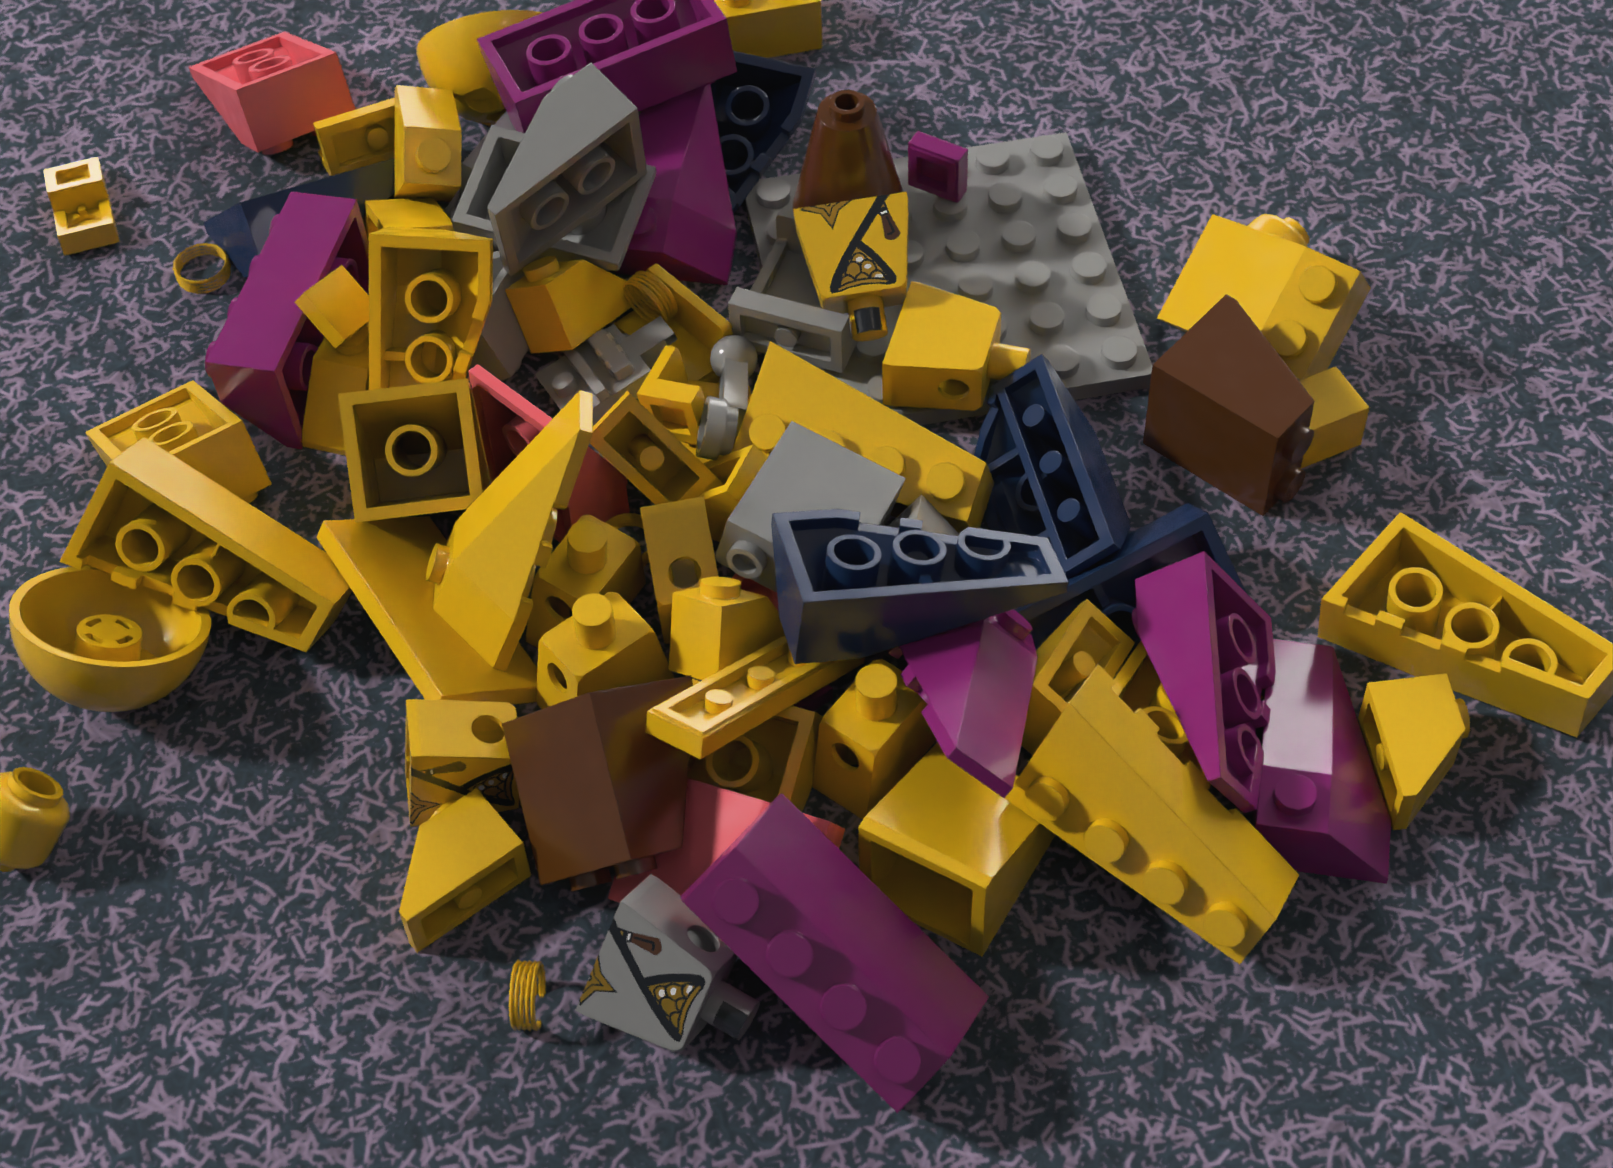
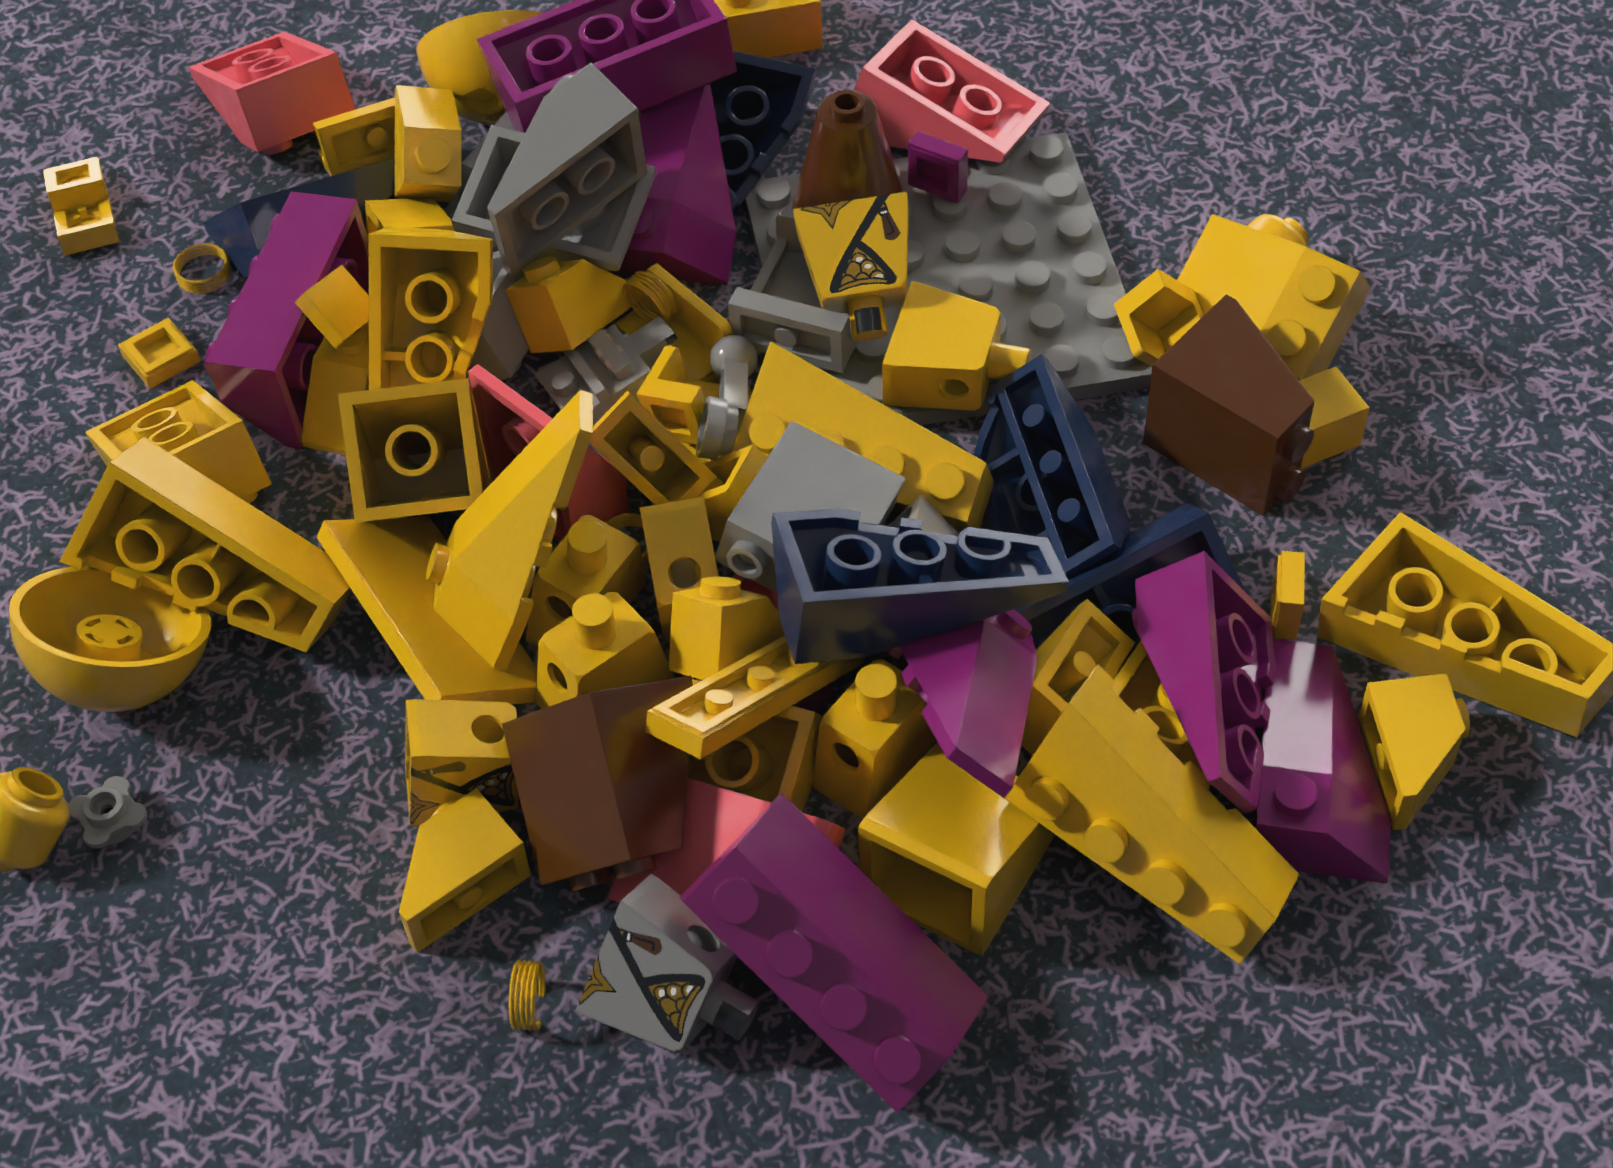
none -> light grey plate [68,776,147,848]
none -> yellow tile [118,317,201,389]
none -> coral slope [854,19,1050,162]
none -> yellow panel [1114,269,1204,366]
none -> yellow tile [1271,551,1305,640]

